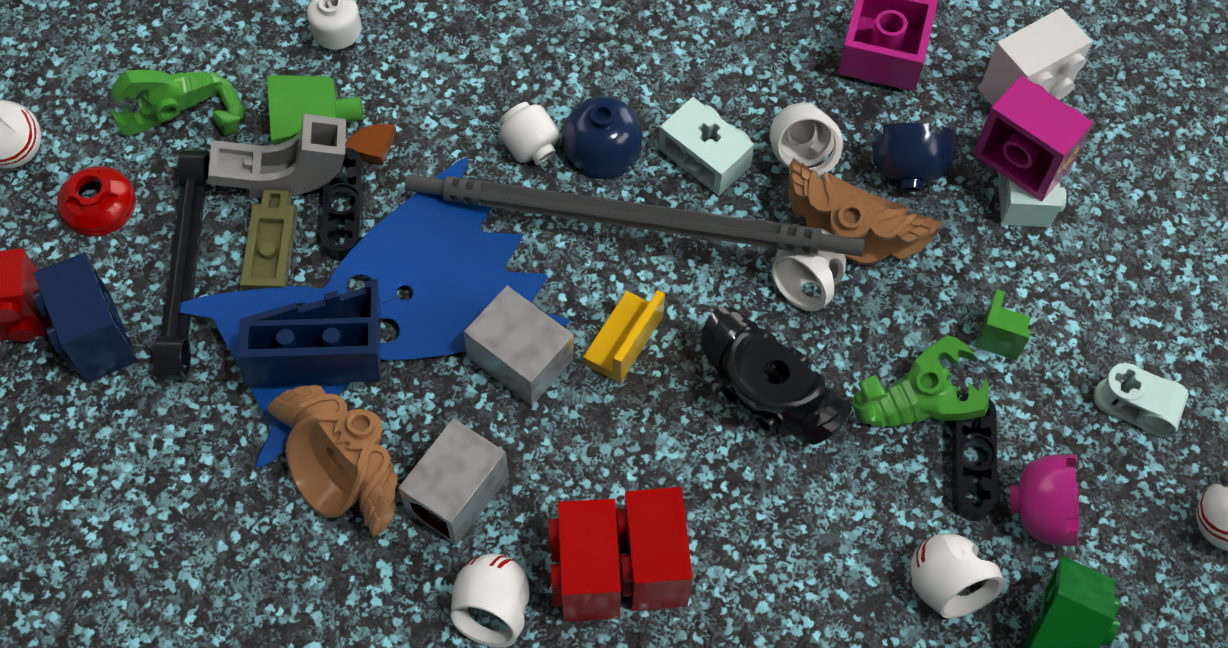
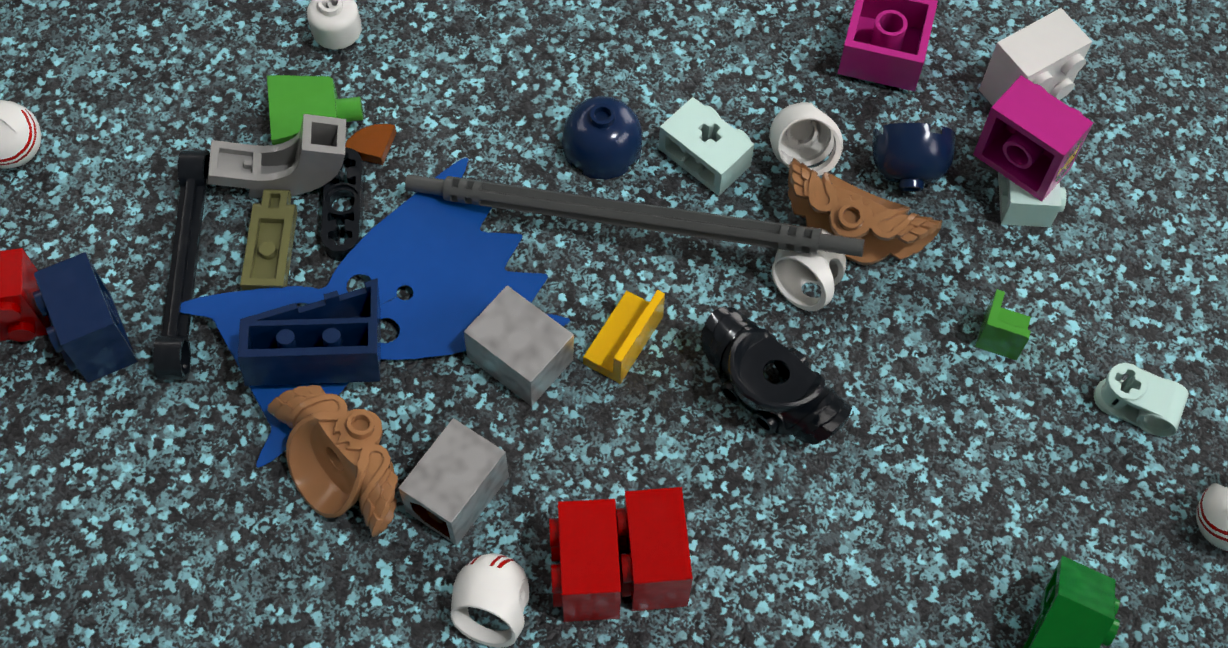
red piece [57,166,136,237] -> none
bright green animal [110,70,245,136] -> none
white head [499,102,560,165] -> none
bright green animal [852,335,989,427] -> none
white helmet [910,533,1005,618] -> none
black beam [952,393,998,521] -> none
dark pink cylinder [1010,454,1079,546] -> none

